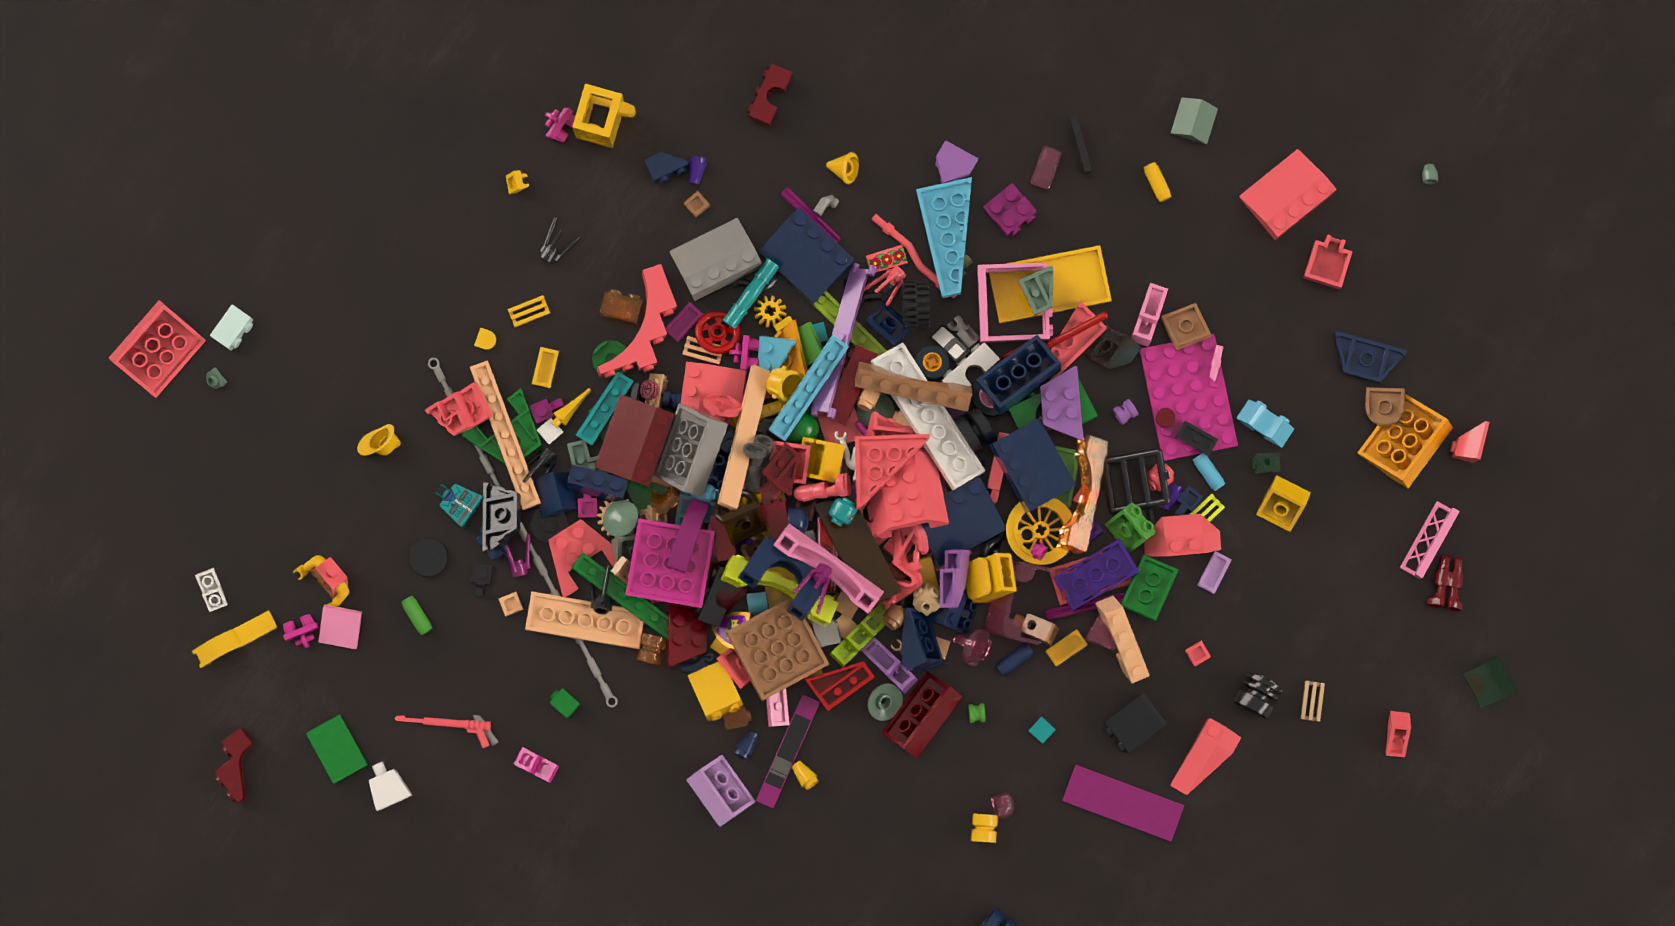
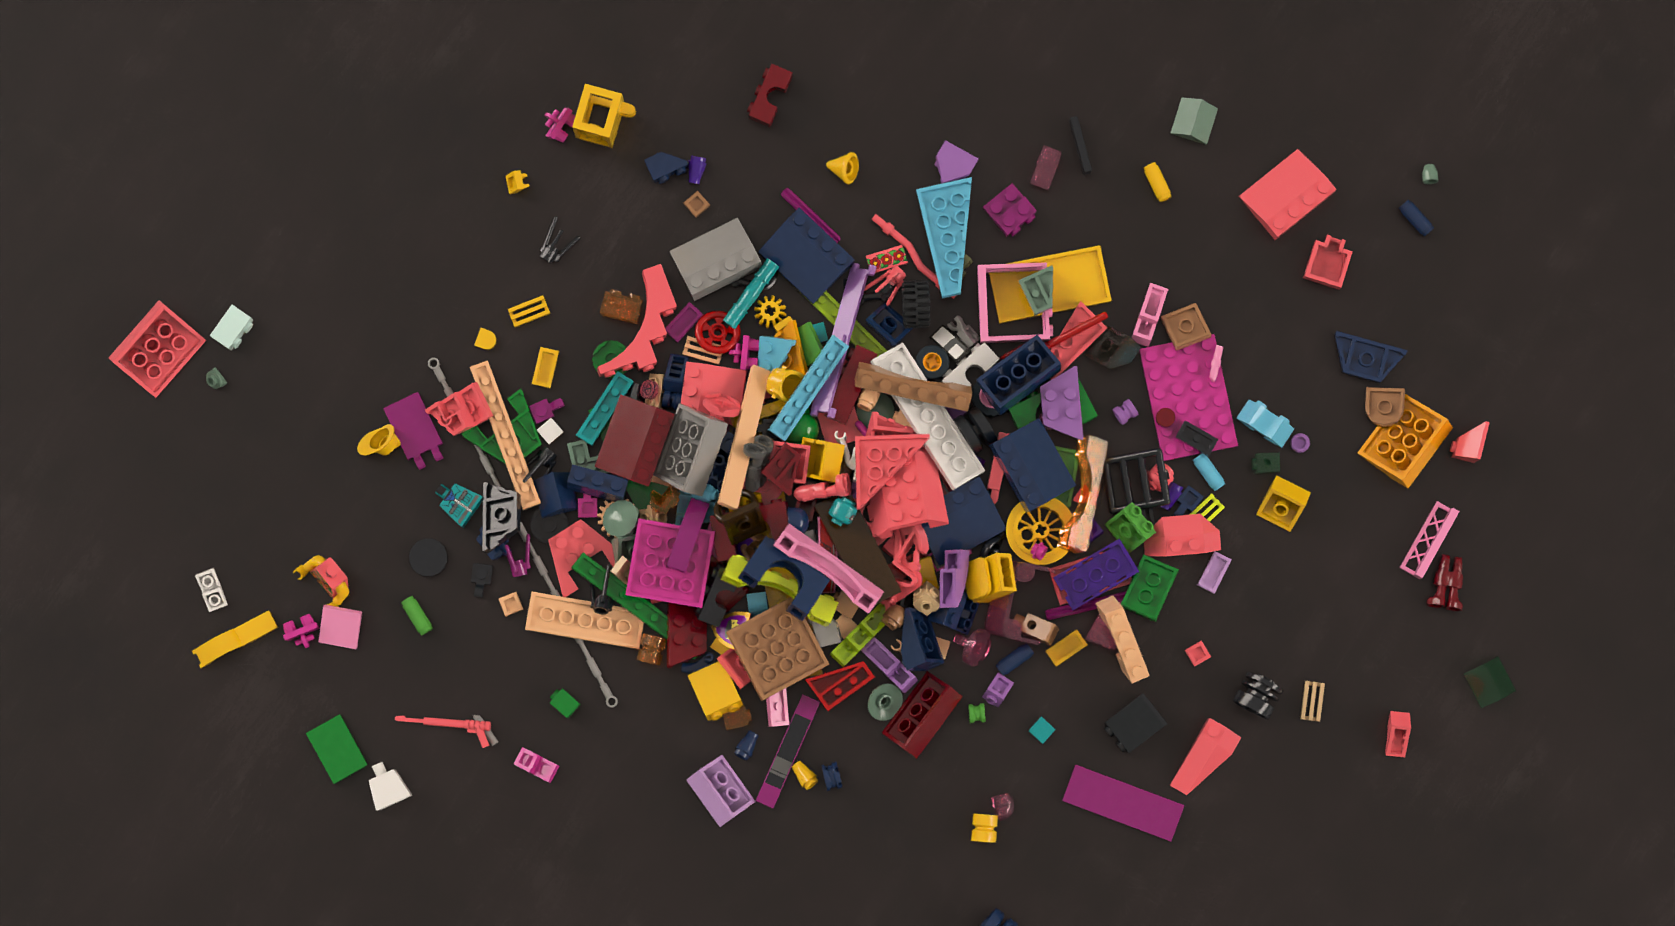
dark red arch [215,728,255,803] -> none
yellow piece [551,388,591,428] -> none
magenta plant [792,563,832,614] -> none
light grey arm [813,195,839,216] -> none
none -> magenta tile [383,392,443,470]
none -> dark blue slope [663,353,689,393]
none -> dark blue wheel [821,762,842,791]
none -> medium lavender bracket [982,673,1014,707]
none -> medium lavender tile [1290,433,1310,453]
none -> dark blue piece [1399,200,1434,236]

